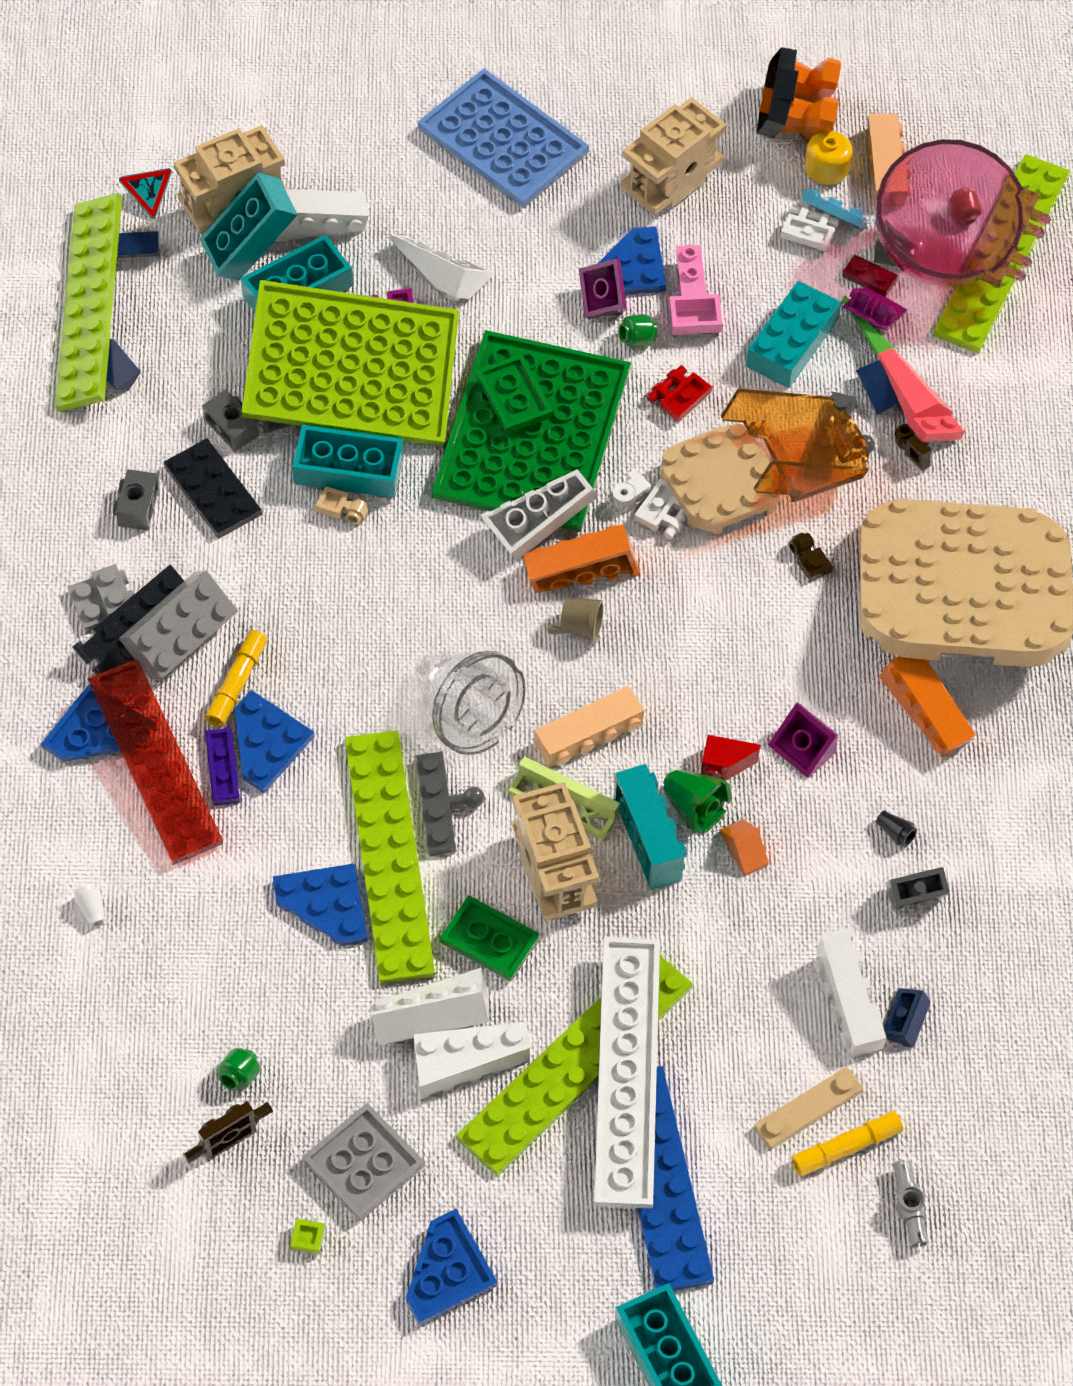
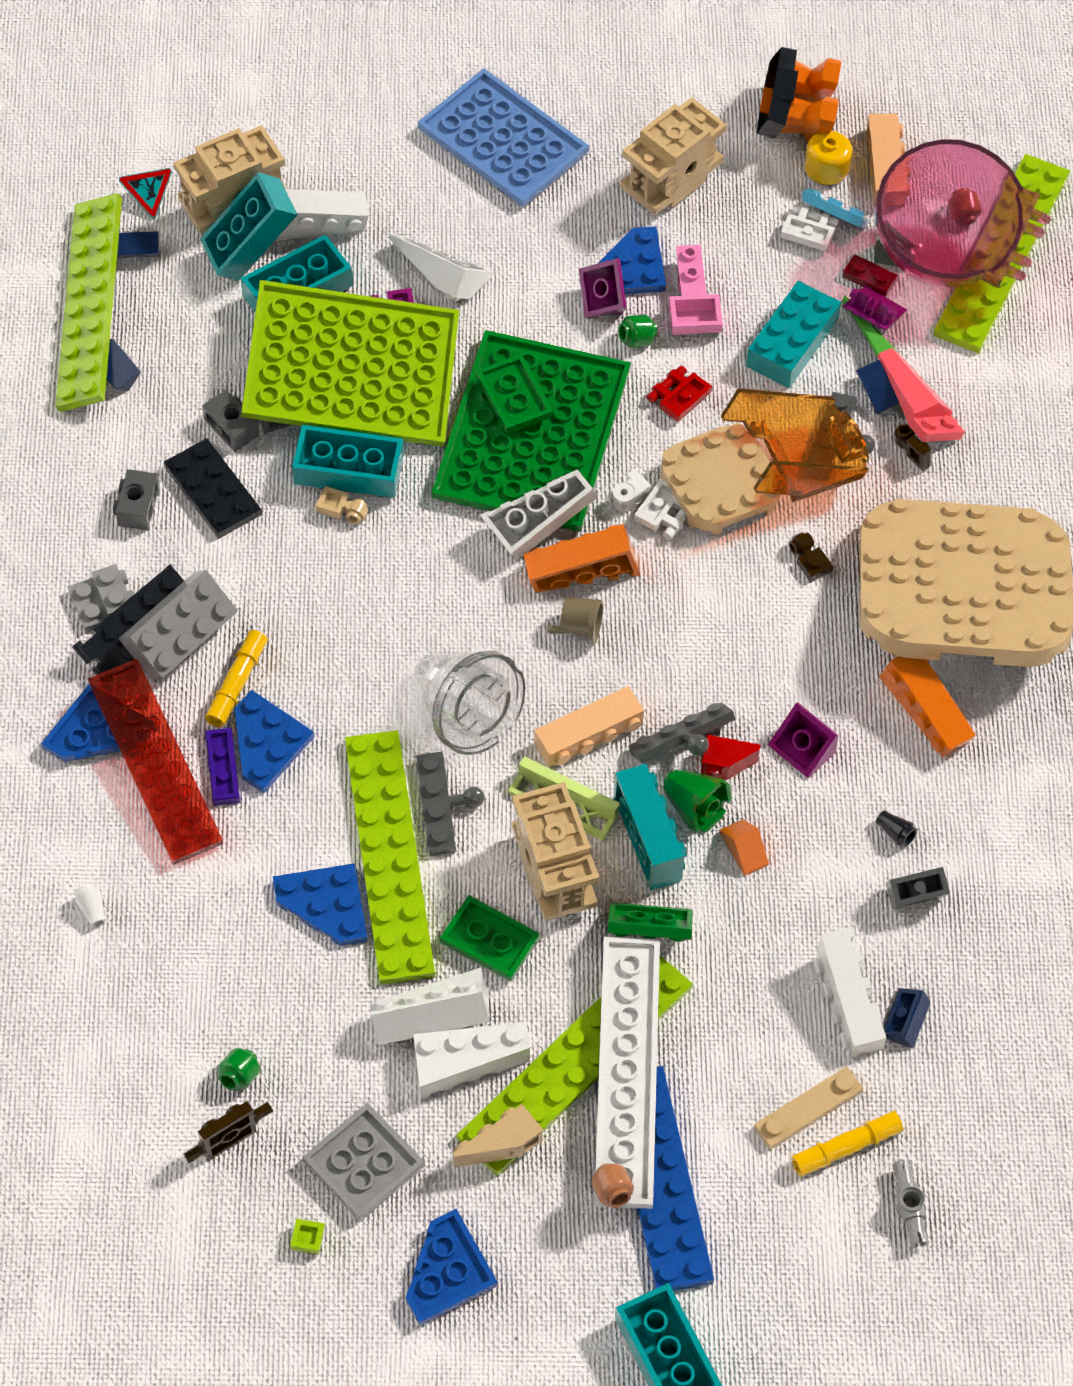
none -> tan slope [453,1104,543,1167]
none -> nougat head [591,1163,634,1208]
none -> green plate [607,902,693,942]
none -> dark grey plate [628,702,736,763]

